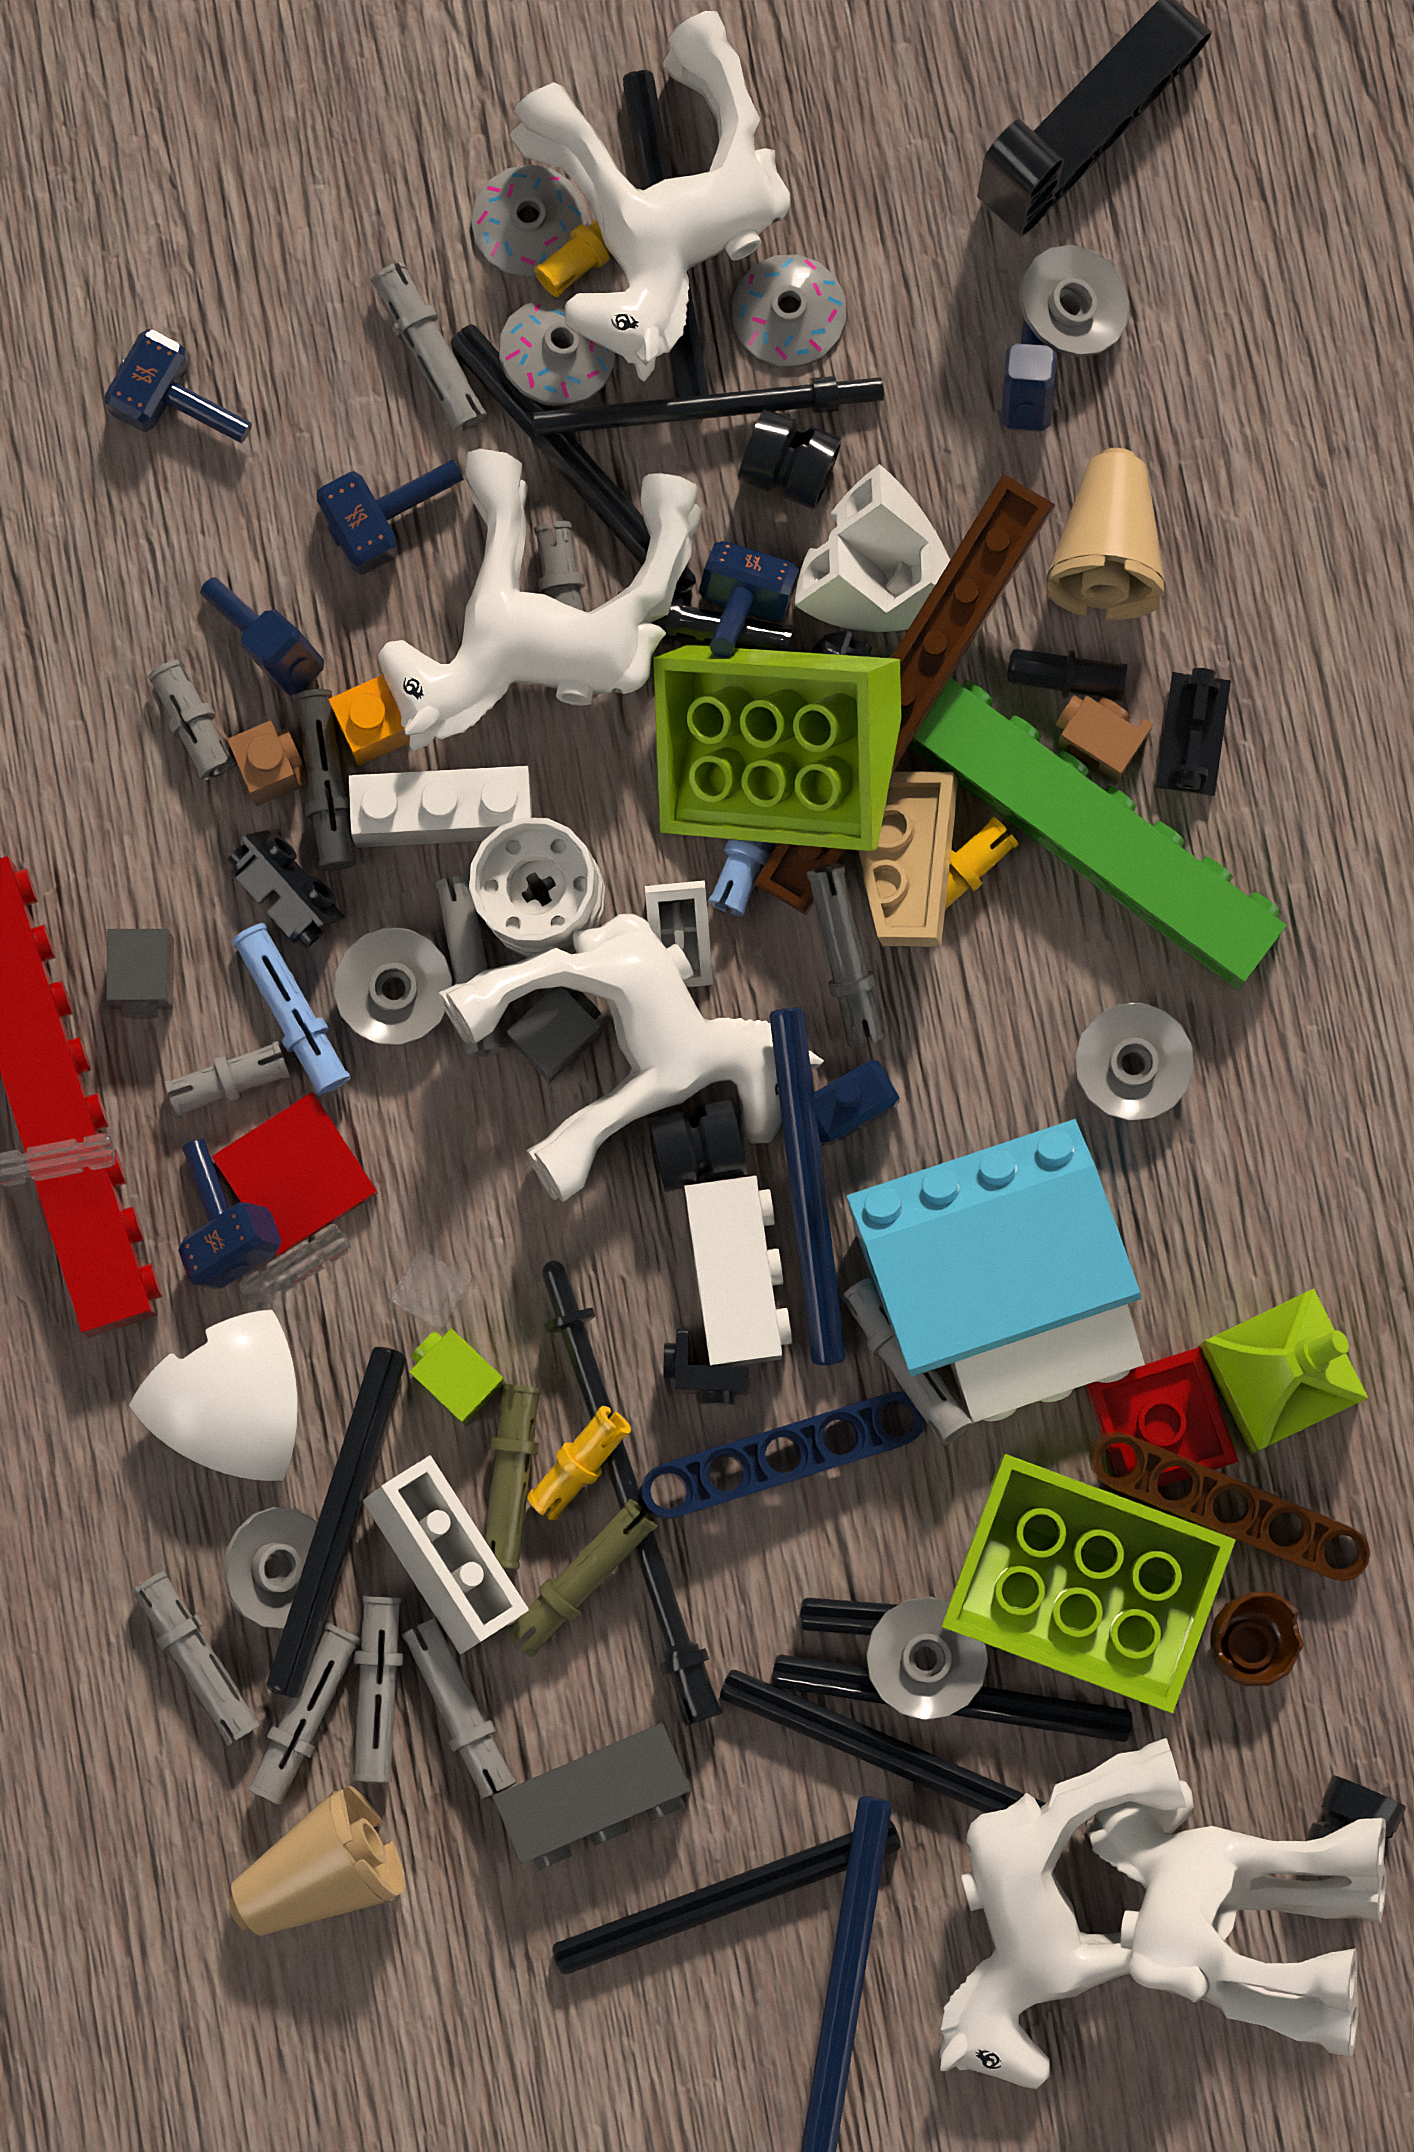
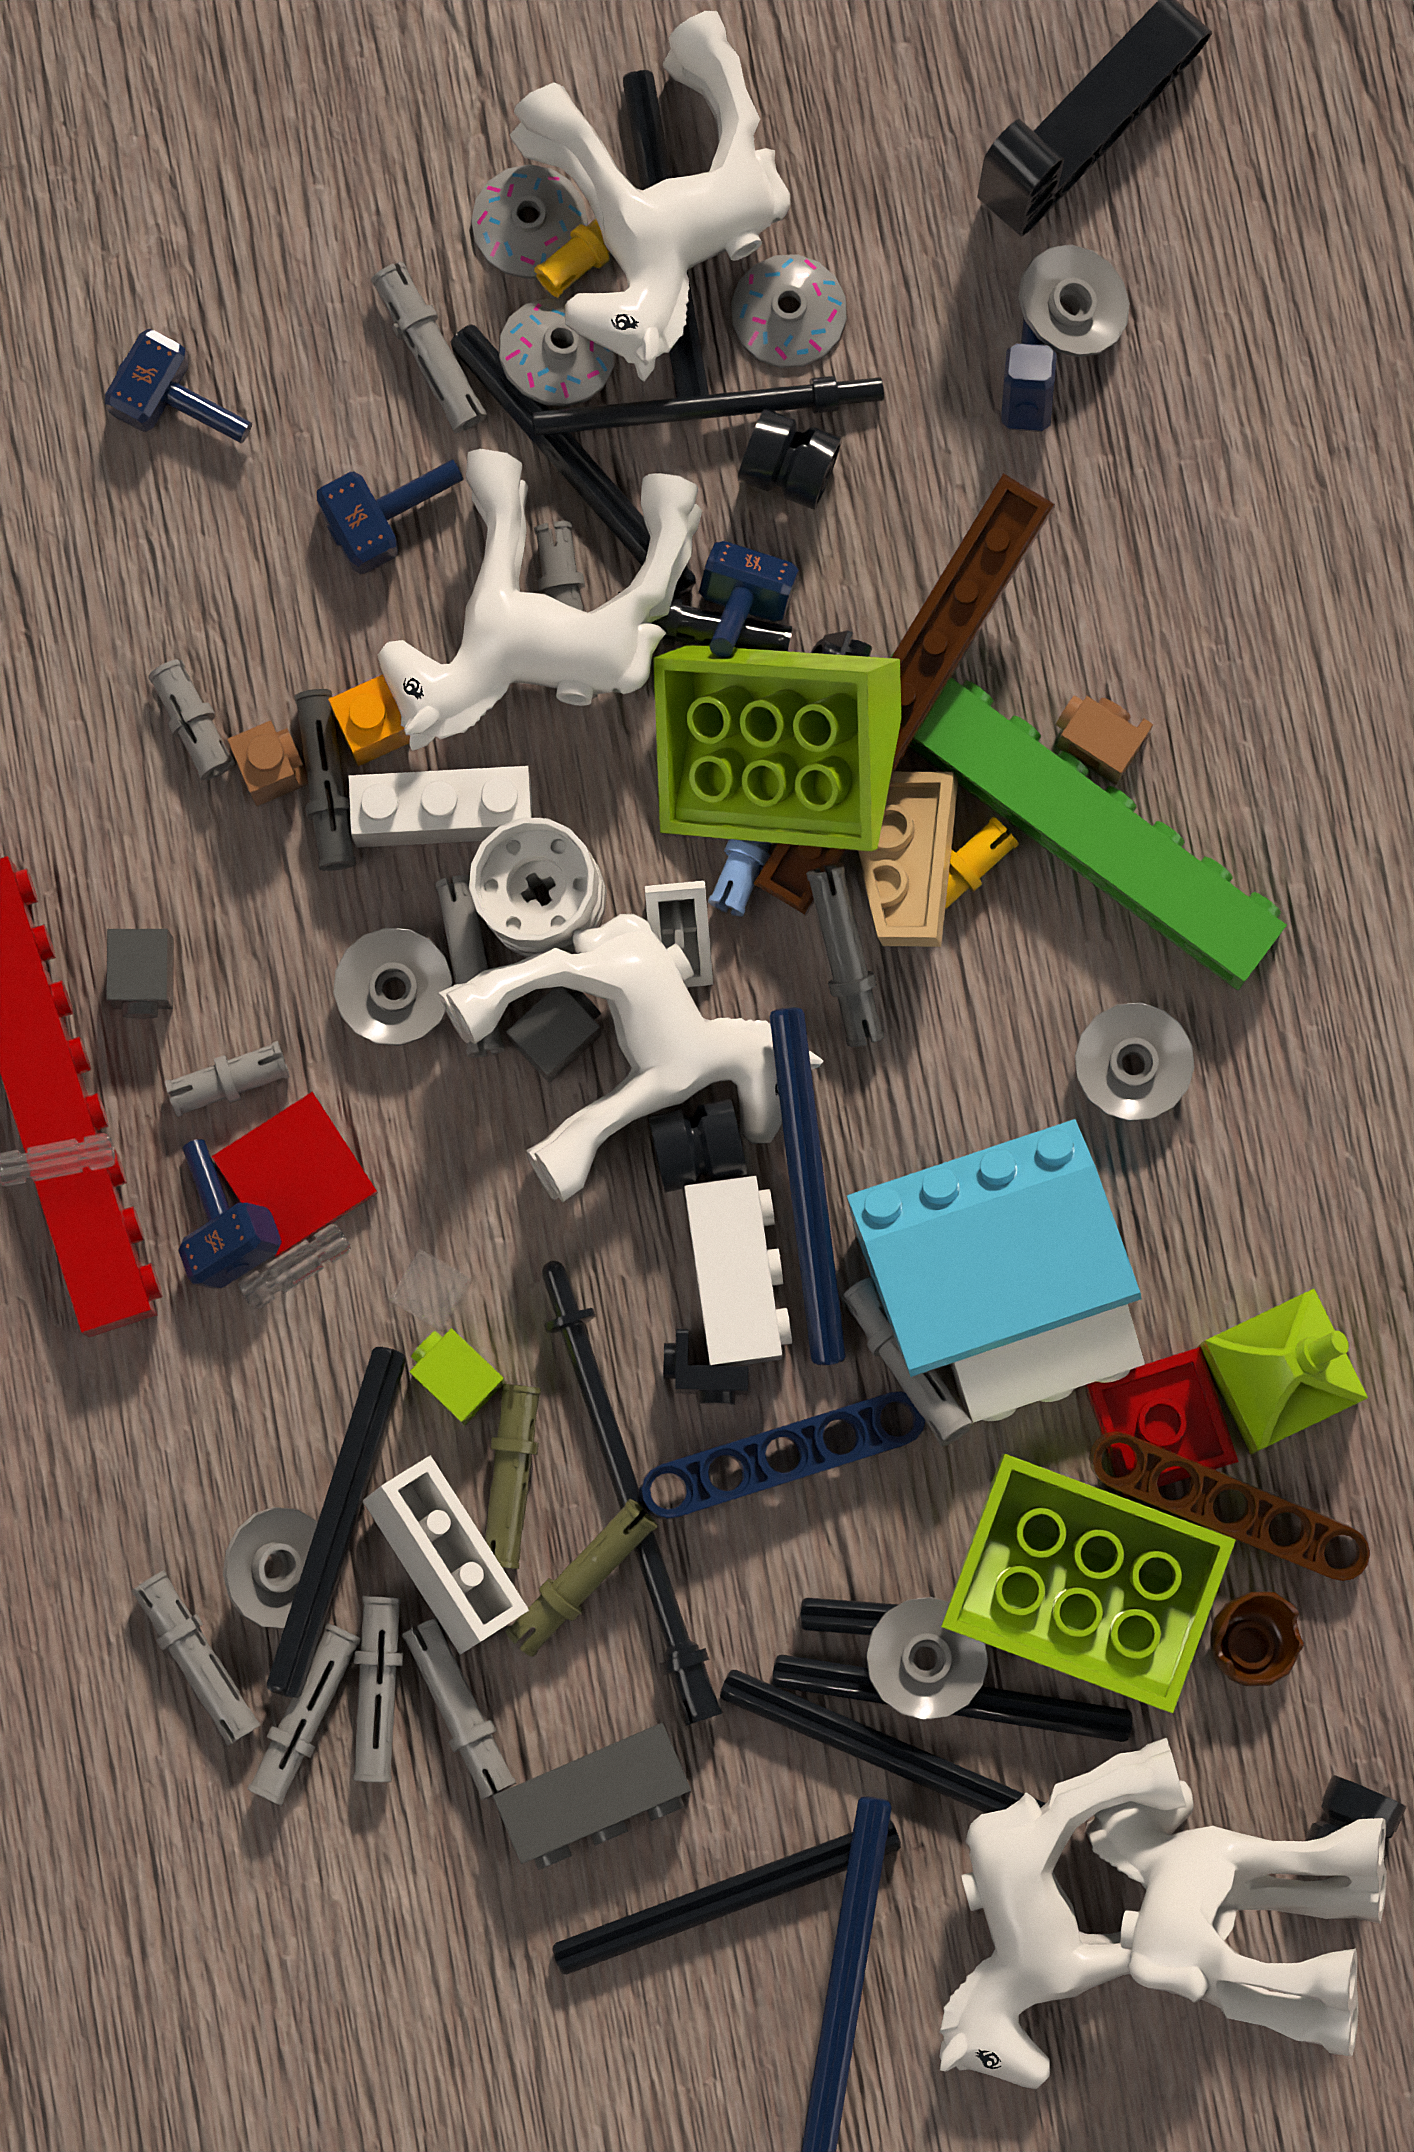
white brick [129,1310,297,1481] -> none
dark blue piece [200,577,324,696] -> none
black hinge [227,830,345,948] -> none
tan cone [228,1786,406,1936] -> none
light blue pin [232,923,351,1096] -> none
yellow pin [527,1406,631,1521] -> none
white brick [795,464,950,632] -> none
dark blue piece [814,1061,900,1146] -> none
black axle [1007,648,1127,701] -> none
tan cone [1047,448,1165,620] -> none
black hinge [1156,668,1231,796] -> none

